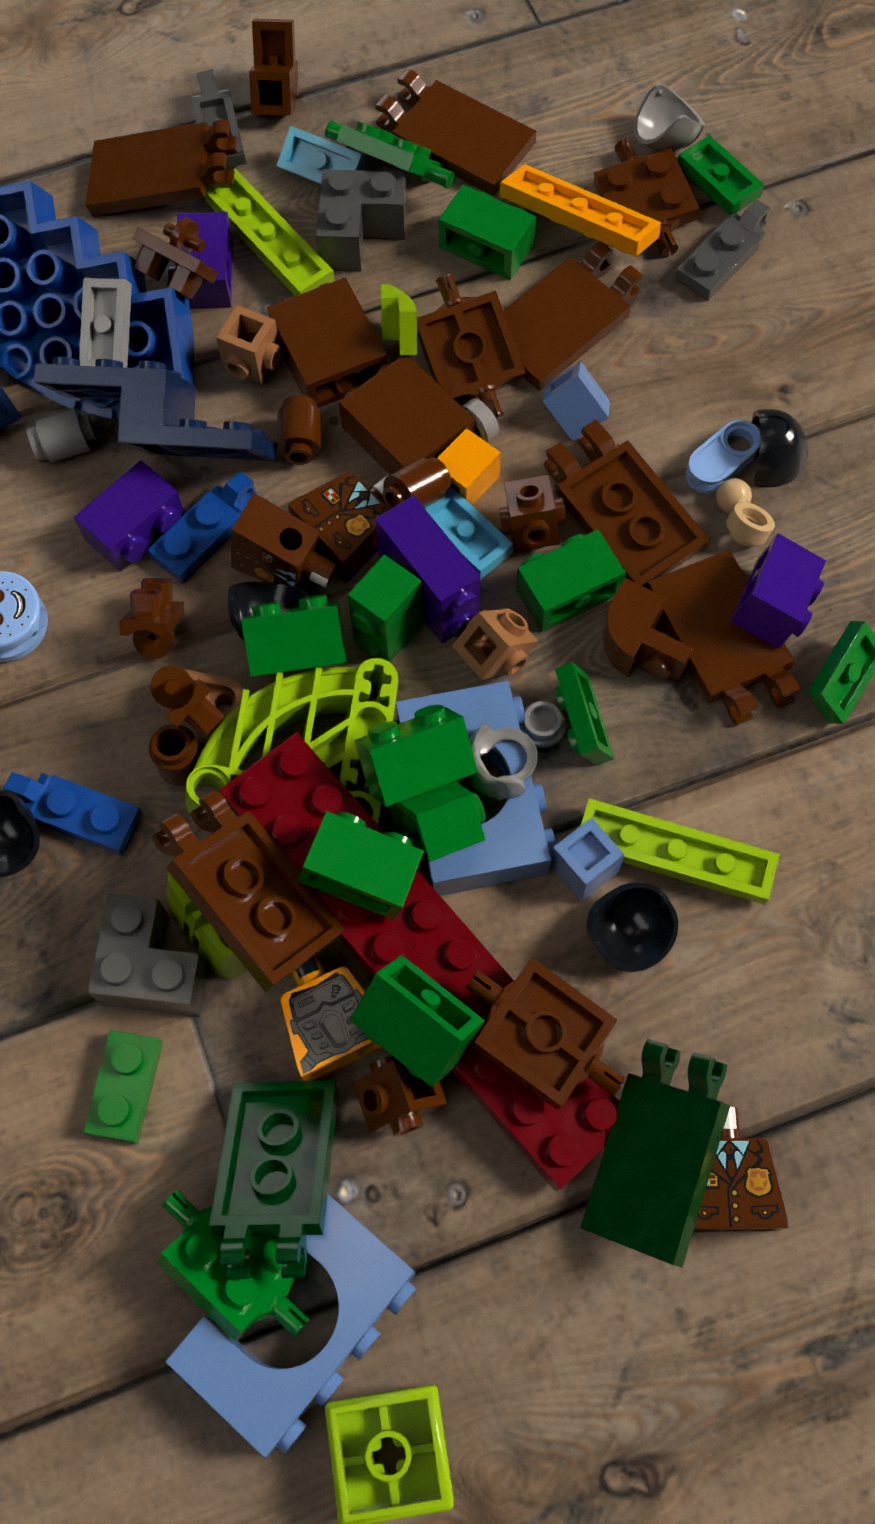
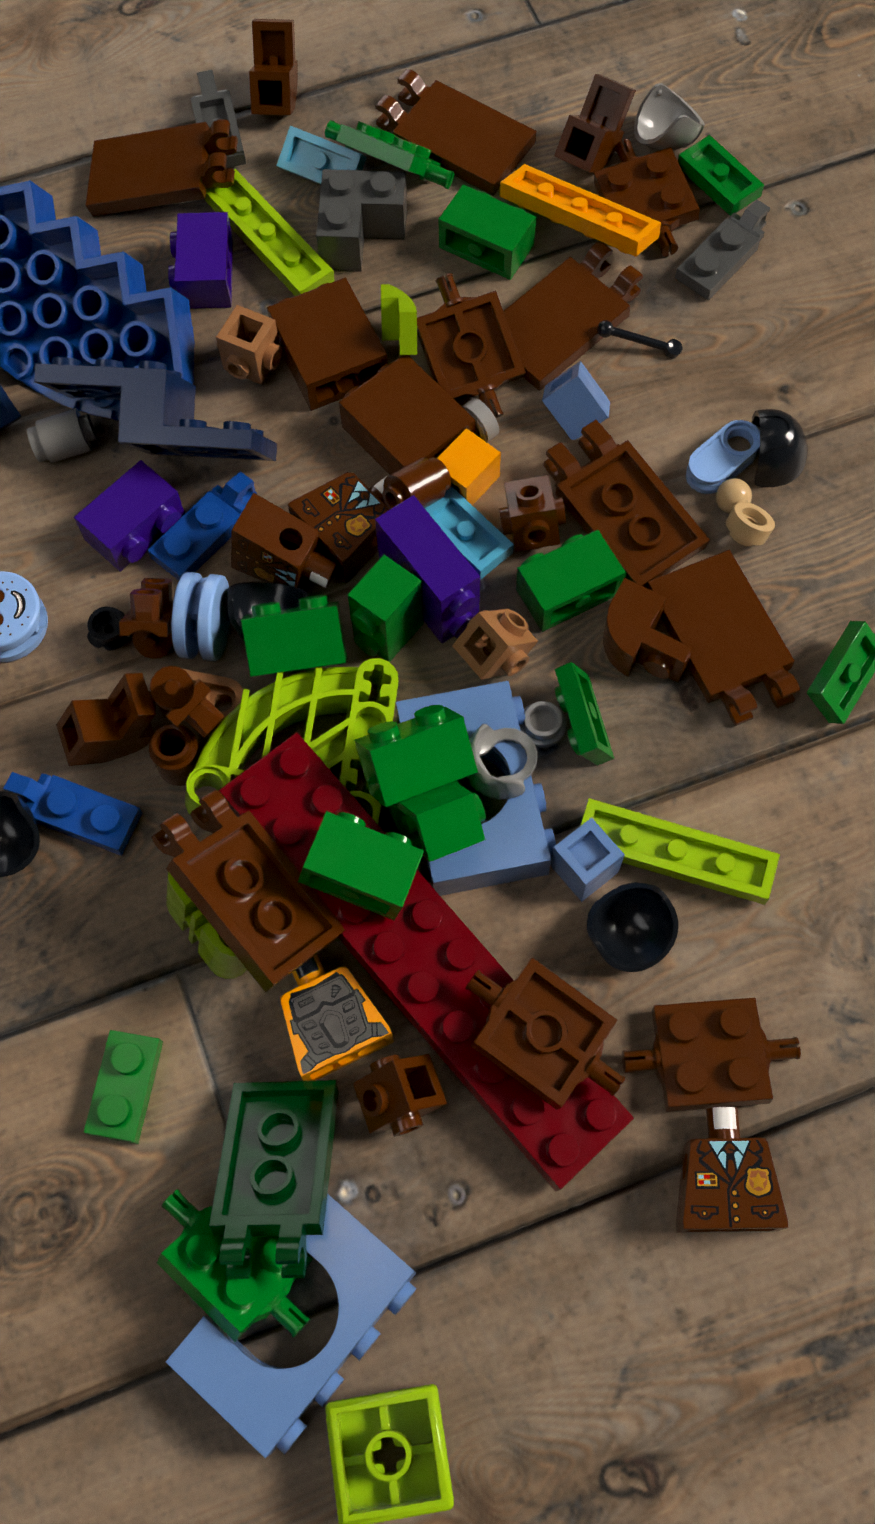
light grey plate [79,278,132,368] -> none
dark grey brick [87,893,209,1017] -> none
reddish brown hips [132,217,219,299] -> none
reddish brown brick [277,395,321,465] -> none
green brick [349,955,485,1087] -> none
dark green tile [580,1039,730,1268] -> none
dark purple brick [730,533,826,649] -> none
none -> reddish brown brick [56,673,156,766]
none -> black plate [87,607,131,651]
none -> light blue head [171,572,230,661]
none -> reddish brown brick [554,74,636,173]
none -> black hinge [597,320,683,359]
none -> reddish brown plate [622,998,801,1112]

